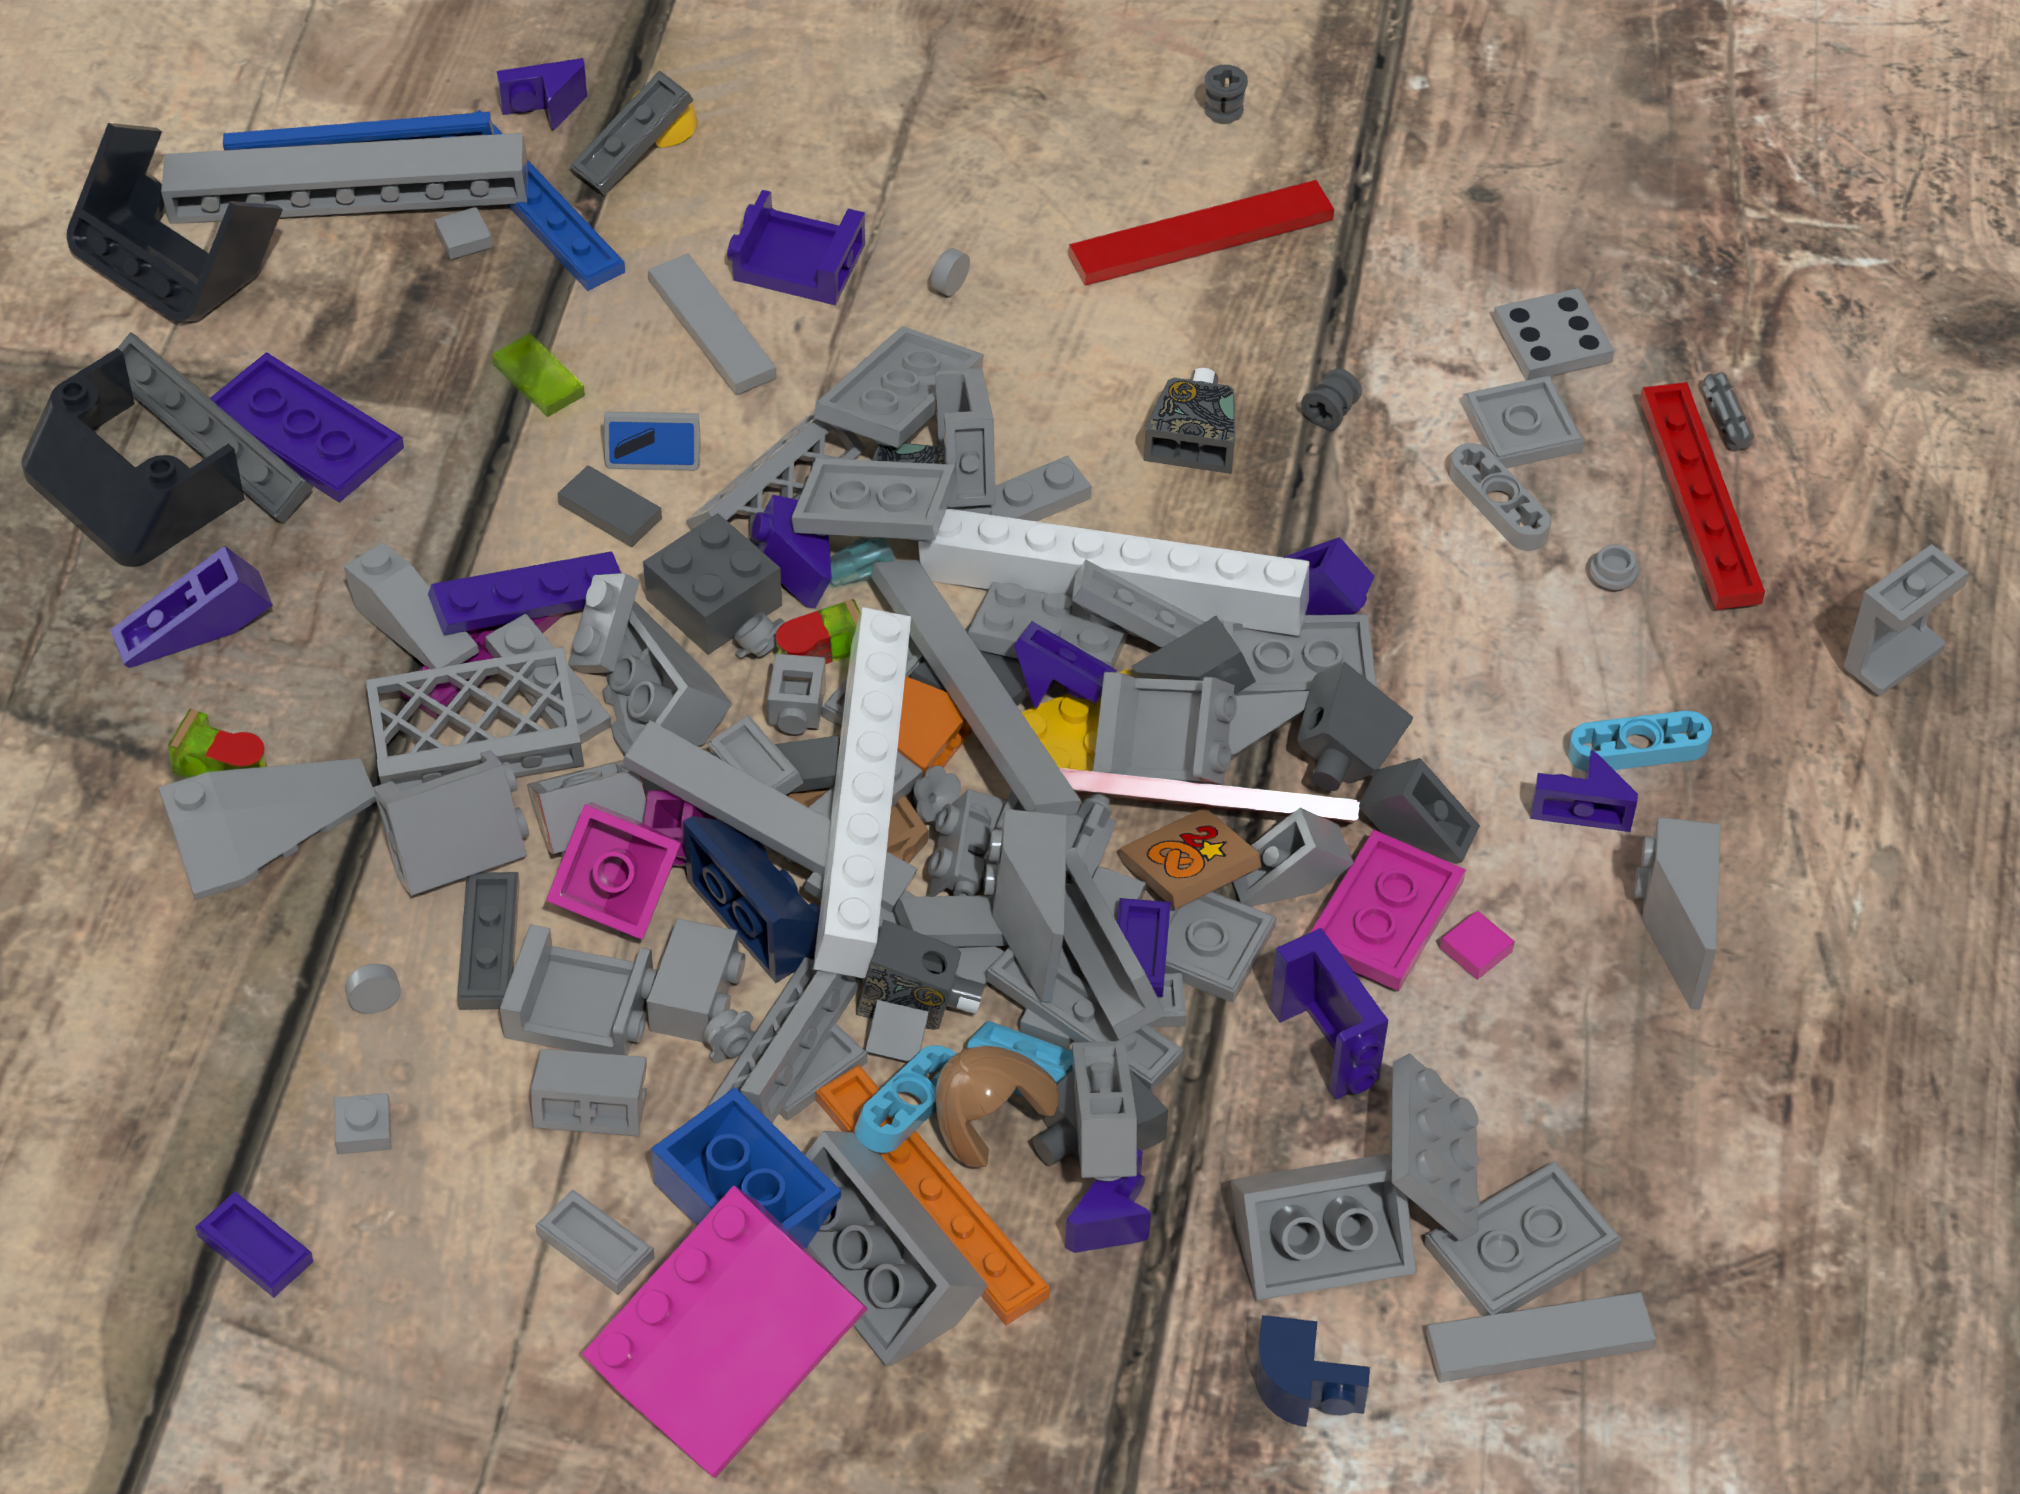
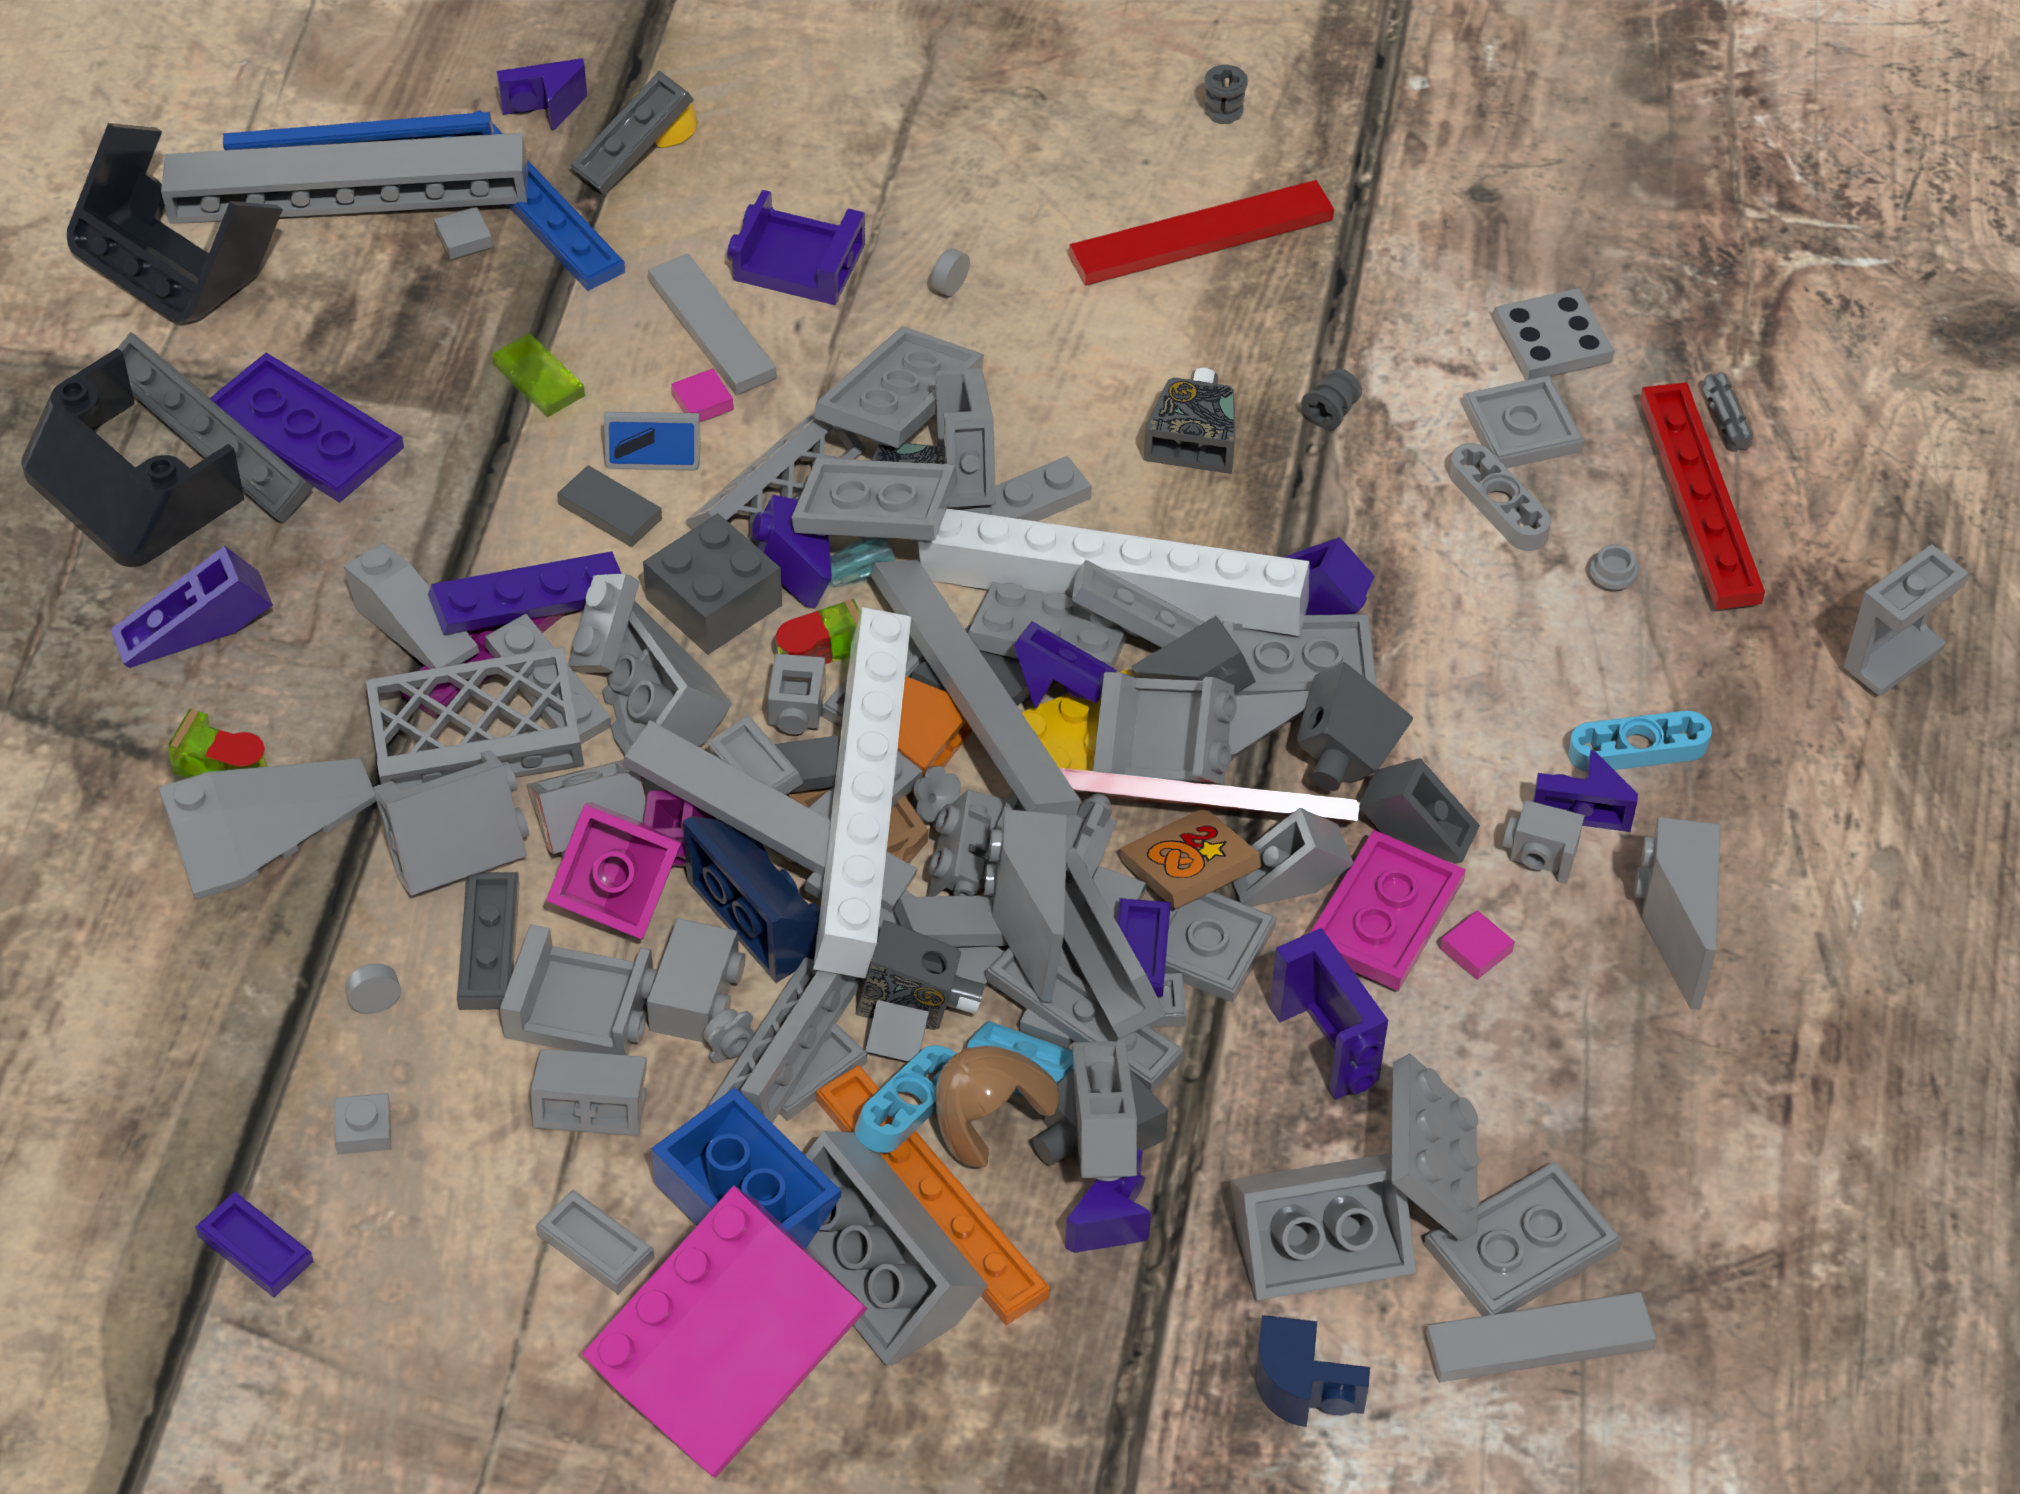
light grey plate [734,612,785,658] -> none
none -> dark pink tile [671,368,734,422]
none -> light grey brick [1503,800,1585,884]

